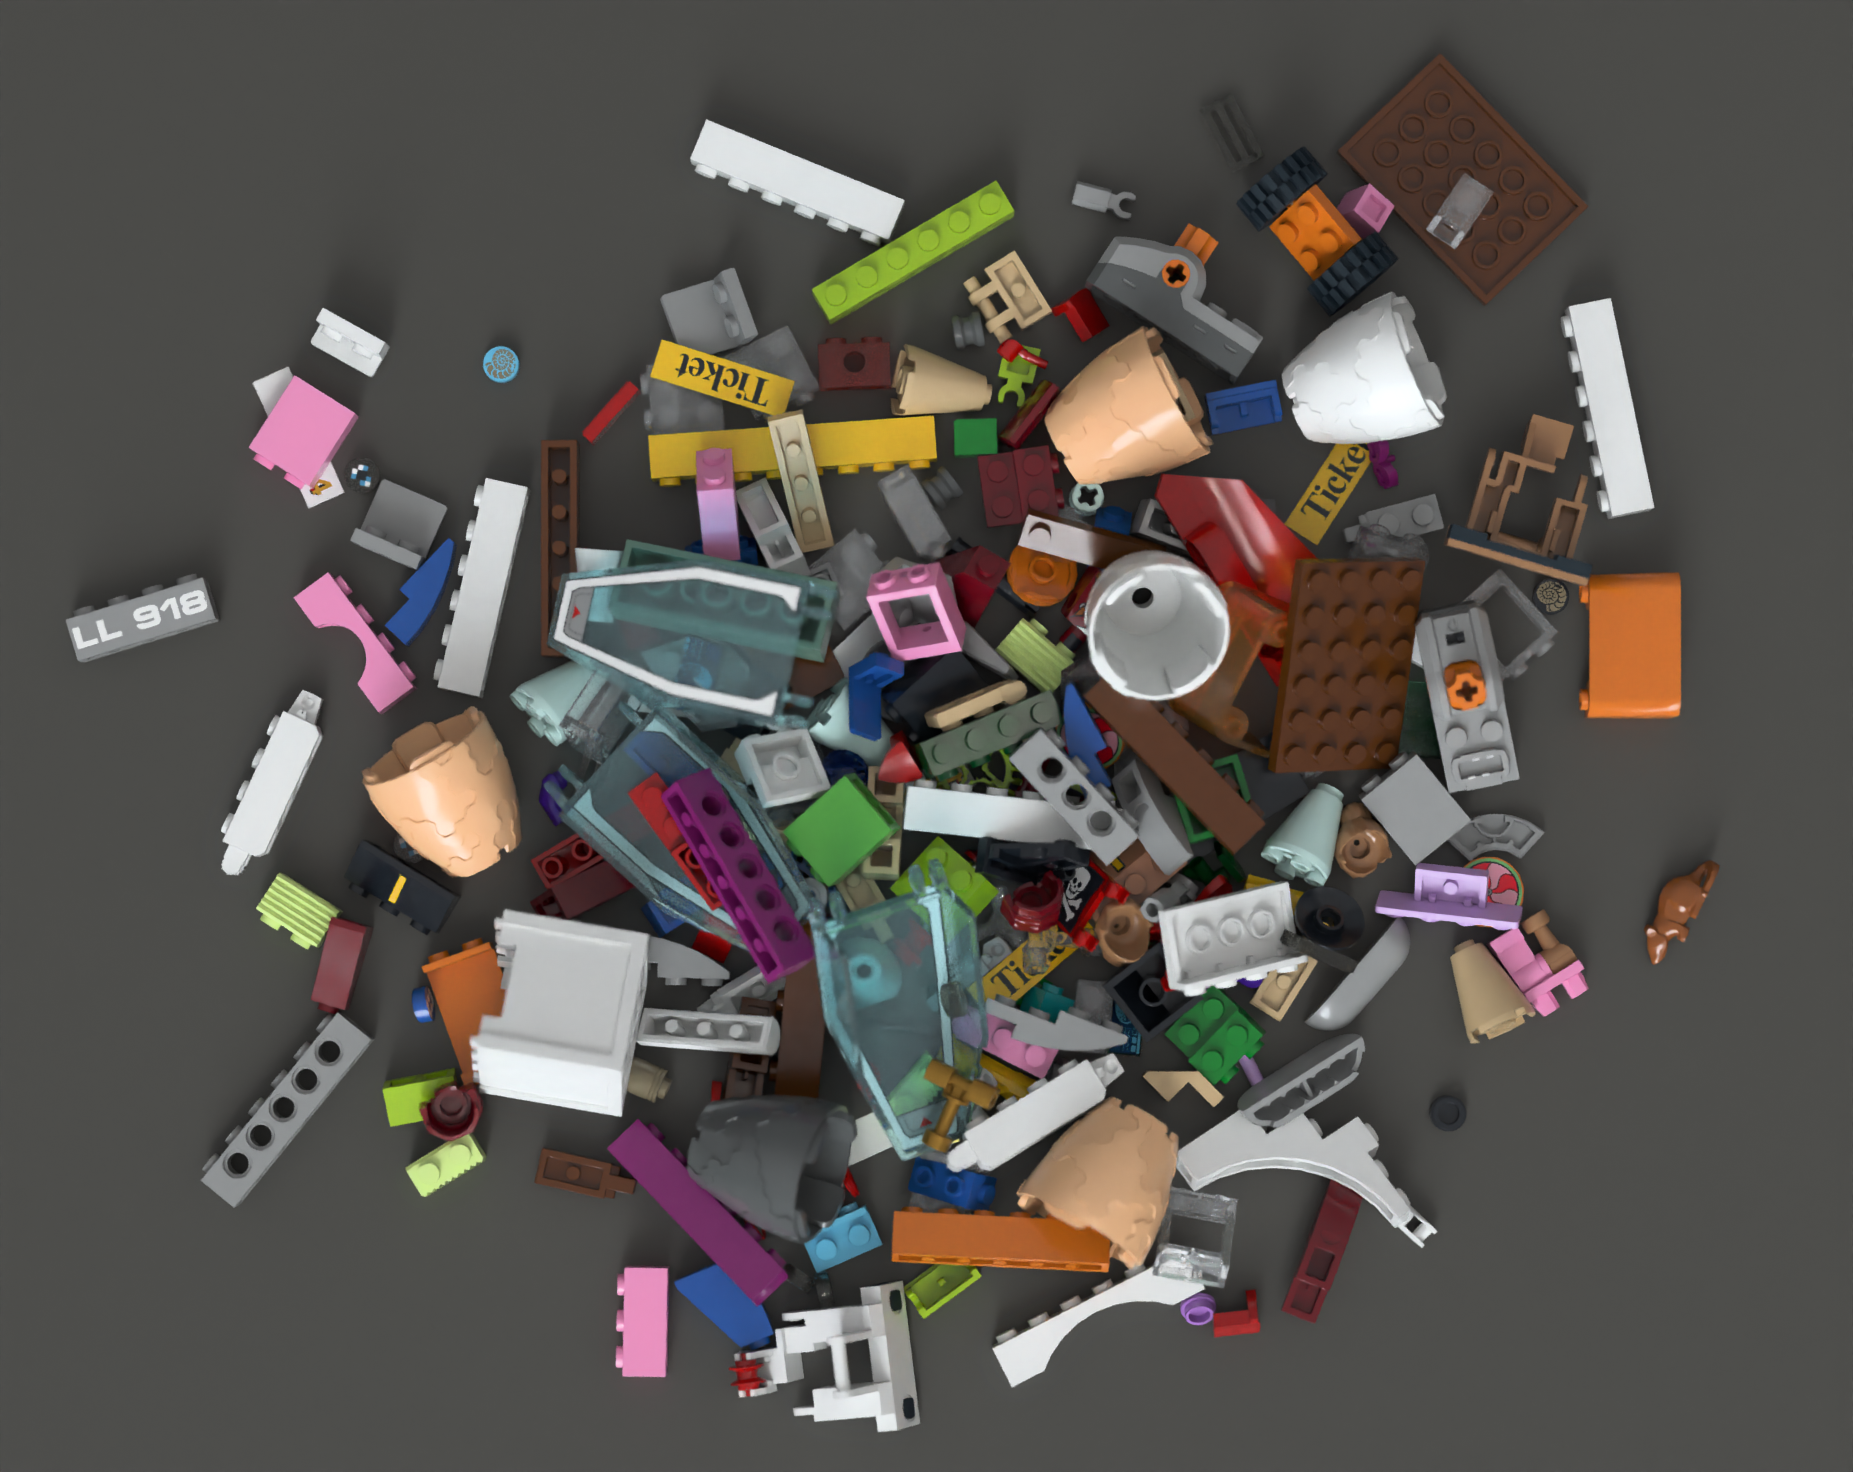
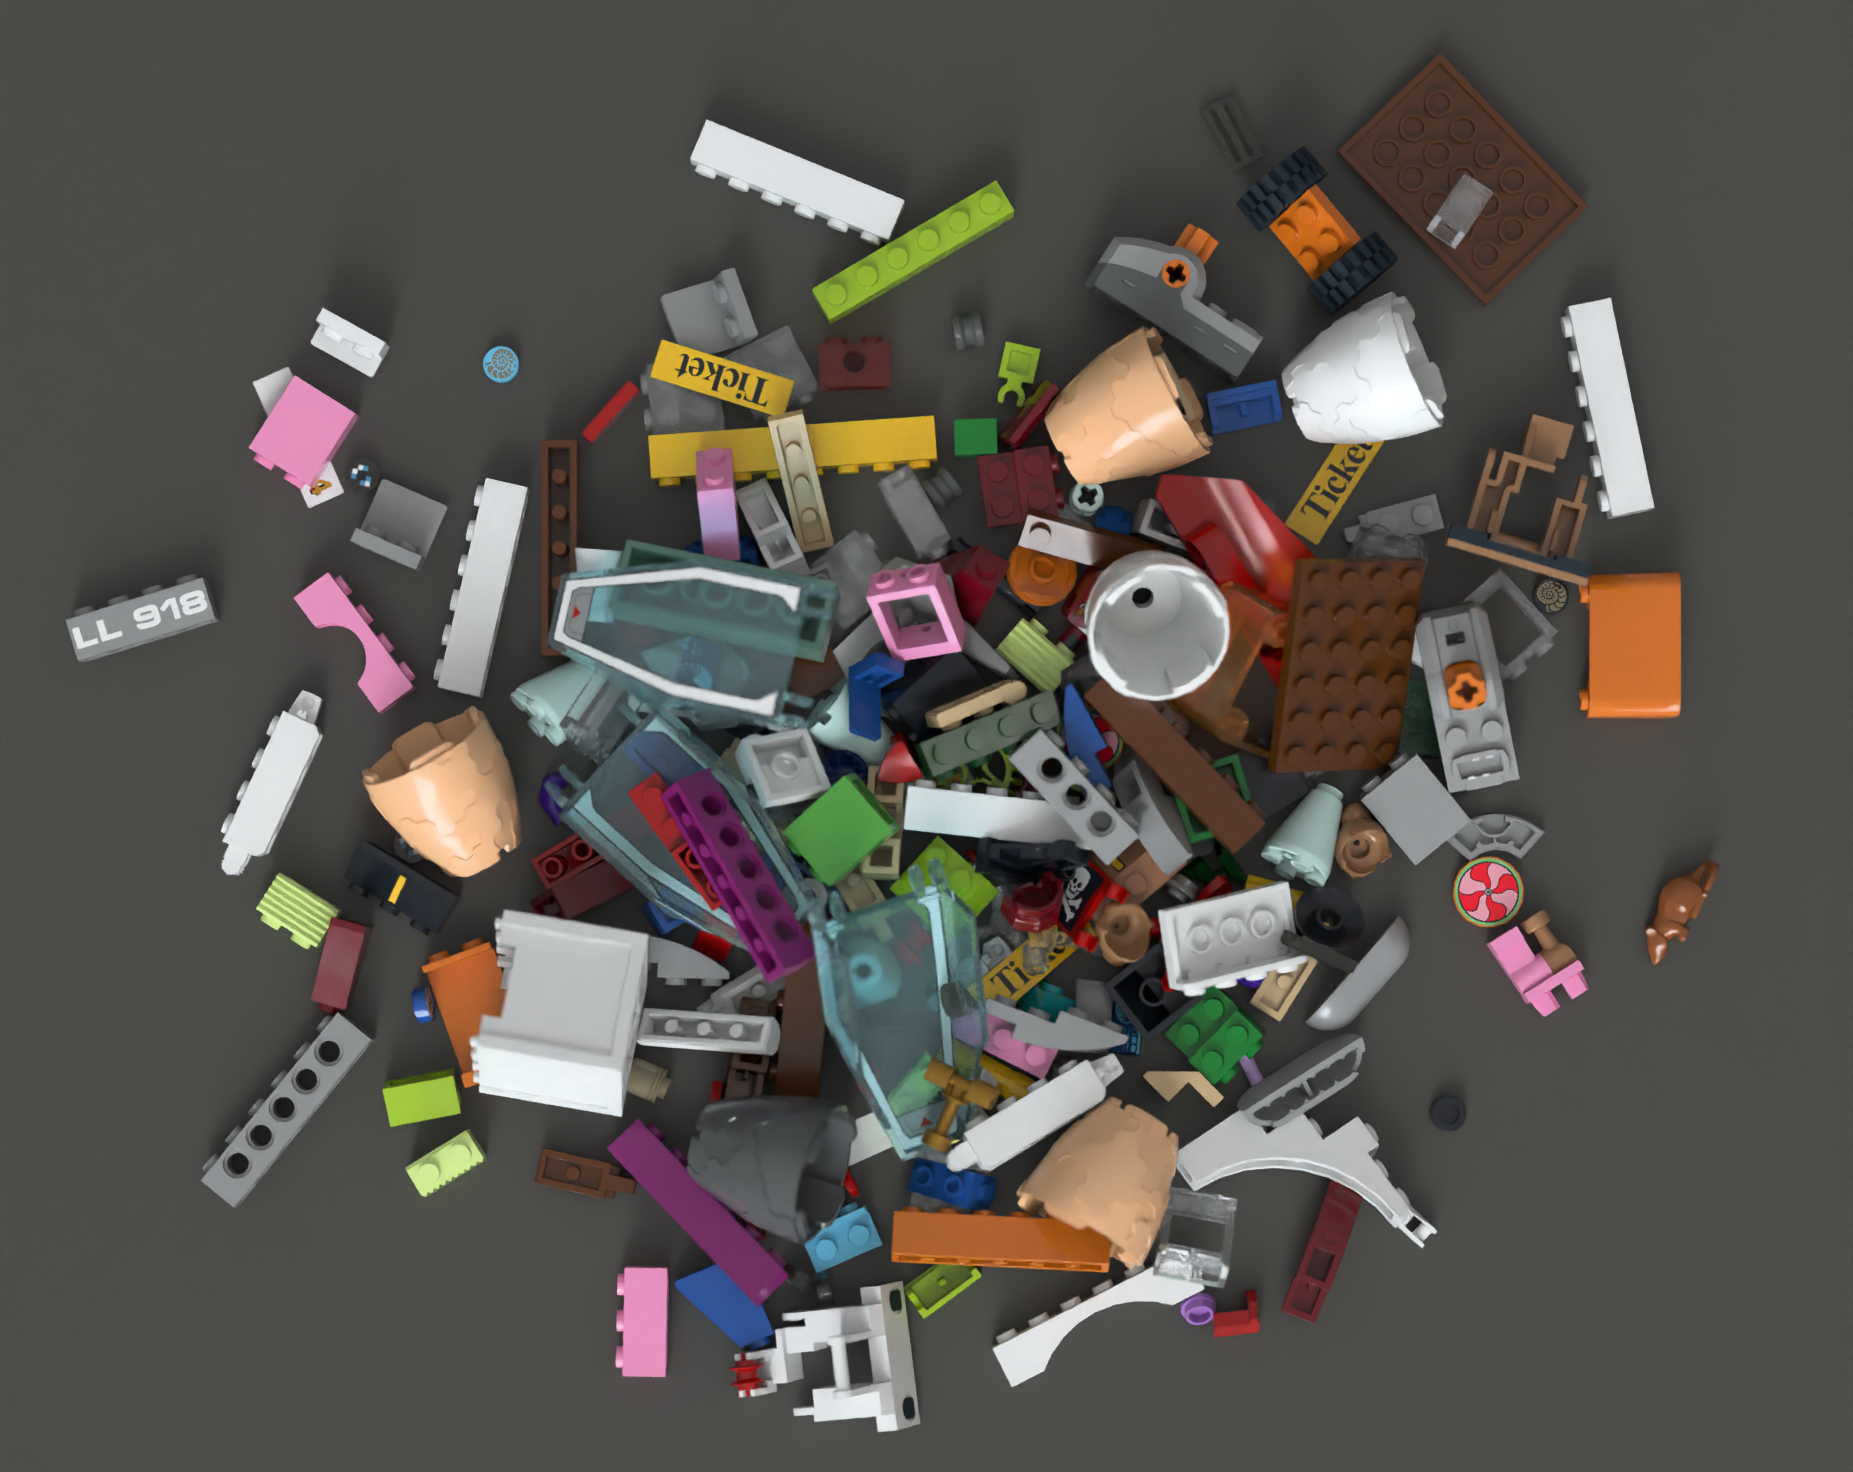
blue slope [385,538,457,647] -> none
dark red hair [419,1081,483,1141] -> none
tan cone [891,344,992,416] -> none
tan plate [963,250,1052,344] -> none
red hand [997,339,1048,370] -> none
red tile [1051,288,1110,343] -> none
light grey bar [1072,181,1136,220] -> none
light grey bar [1140,881,1190,923] -> none
bright pink panel [1337,183,1395,239] -> none
magenta piece [1367,440,1399,489] -> none
lavender bracket [1375,863,1523,930] -> none
tan cone [1450,939,1535,1044] -> none

